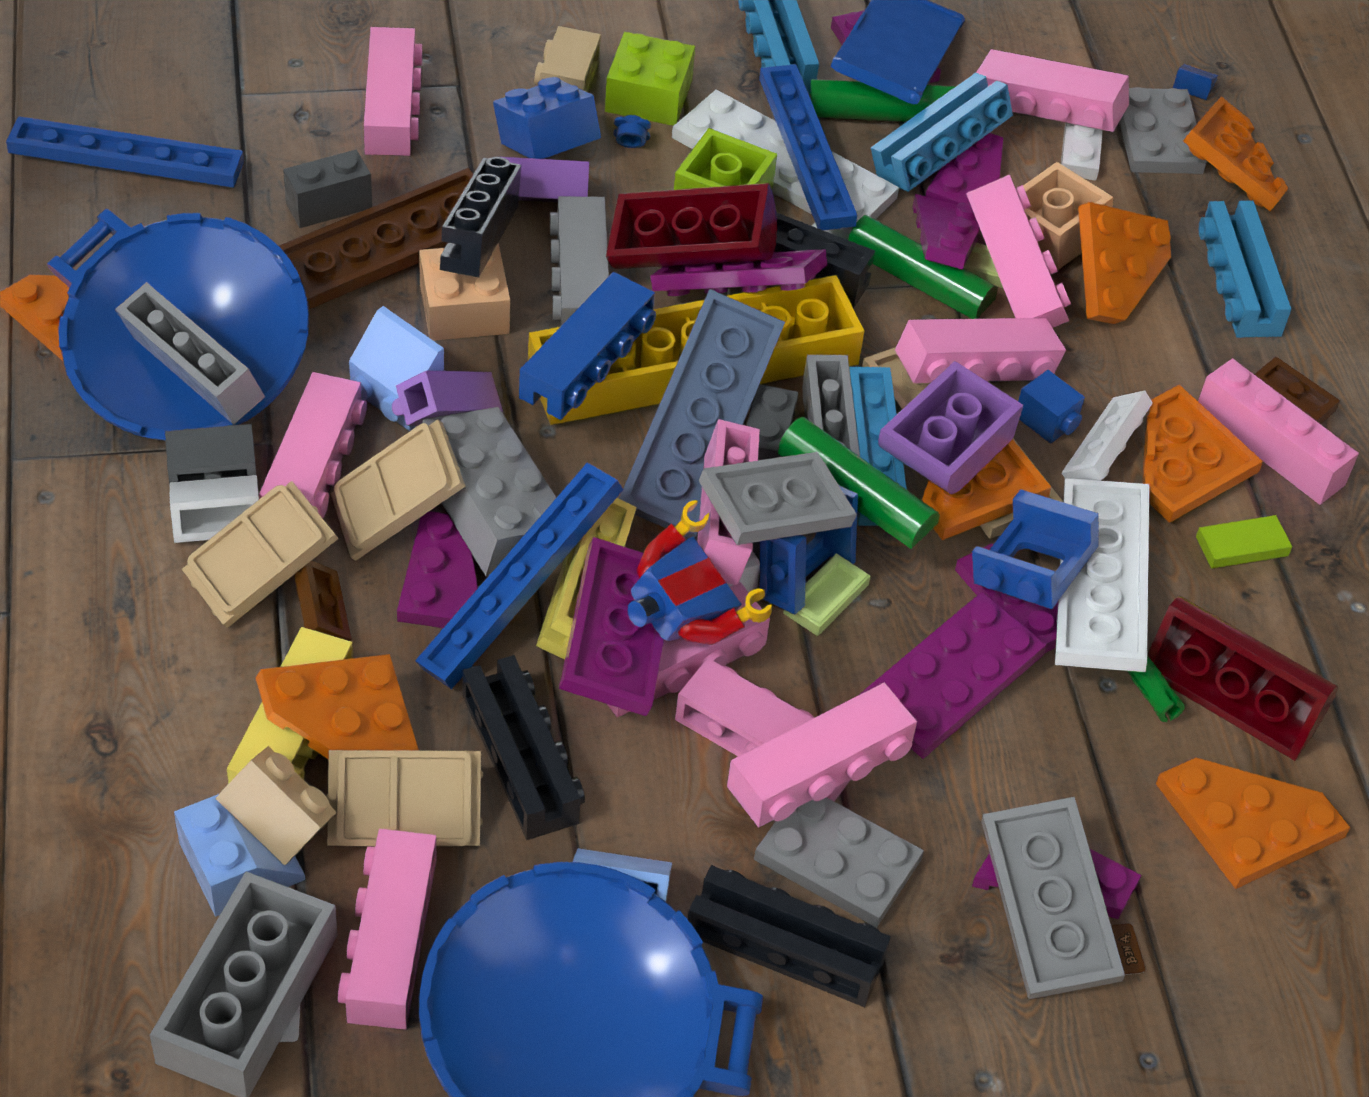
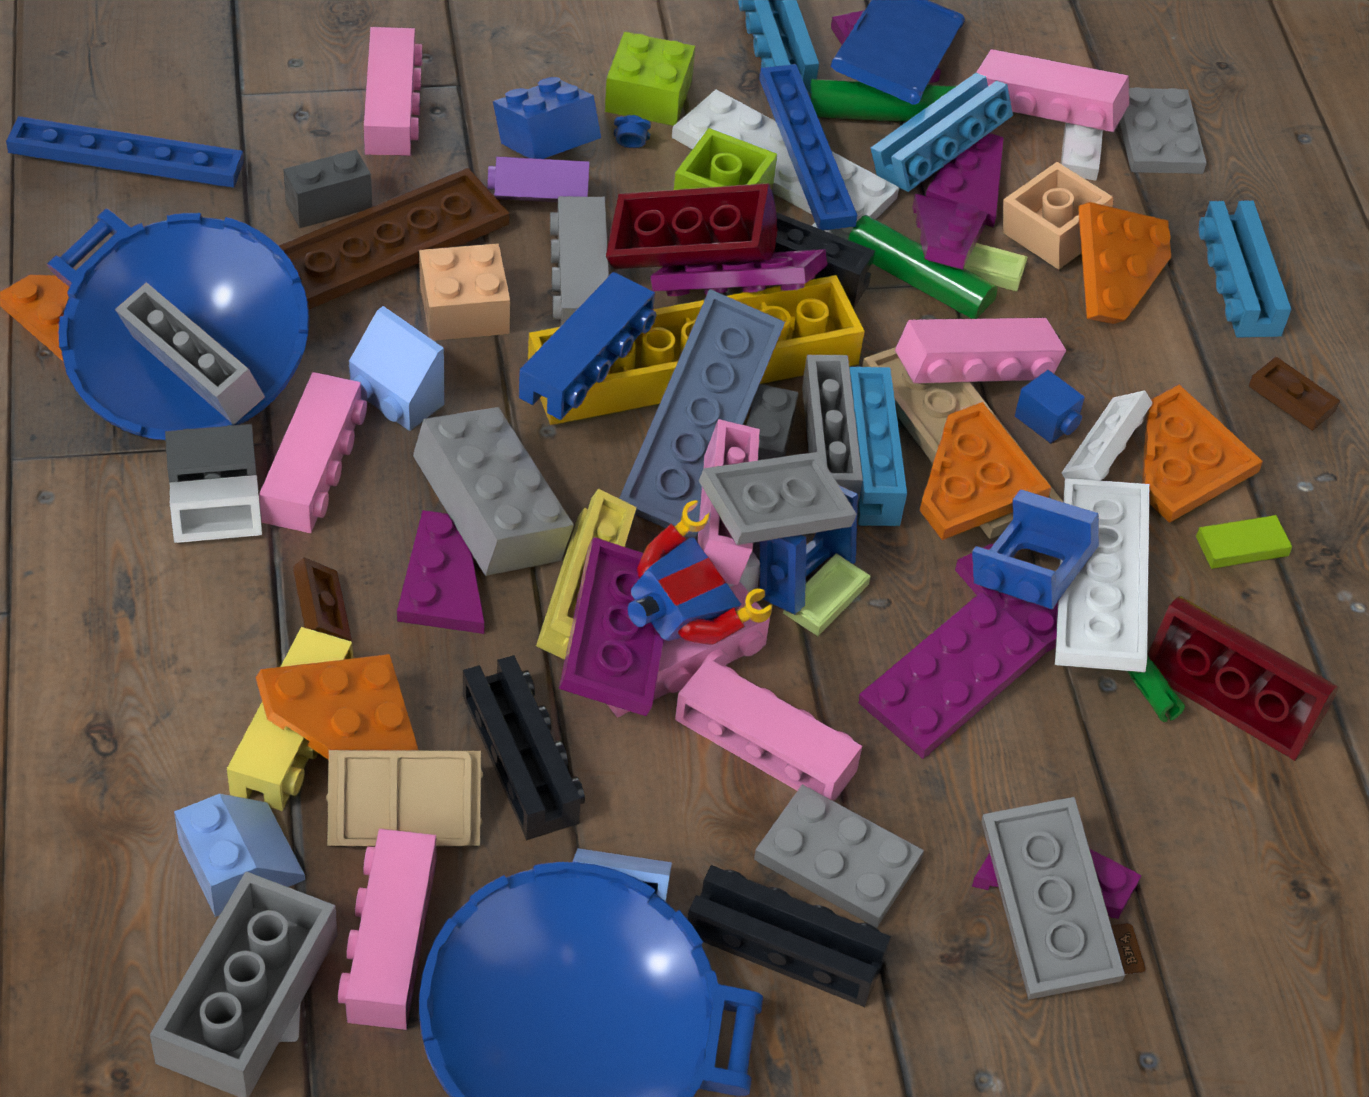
tan piece [182,481,339,628] -> none
tan brick [215,746,337,866] -> none
tan piece [330,419,466,561] -> none
medium lavender brick [392,370,503,426] -> none
blue plate [415,463,624,690] -> none
black brick [440,157,521,277] -> none
tan brick [534,26,601,92] -> none
bright pink brick [727,682,917,828] -> none
green brick [778,417,940,549] -> none
medium lavender brick [878,361,1023,494] -> none
bright pink brick [966,175,1071,328] -> none
orange plate [1156,757,1351,889] -> none
blue slope [1173,64,1218,100] -> none
orange plate [1183,96,1288,211] -> none
bright pink brick [1198,358,1359,505] -> none

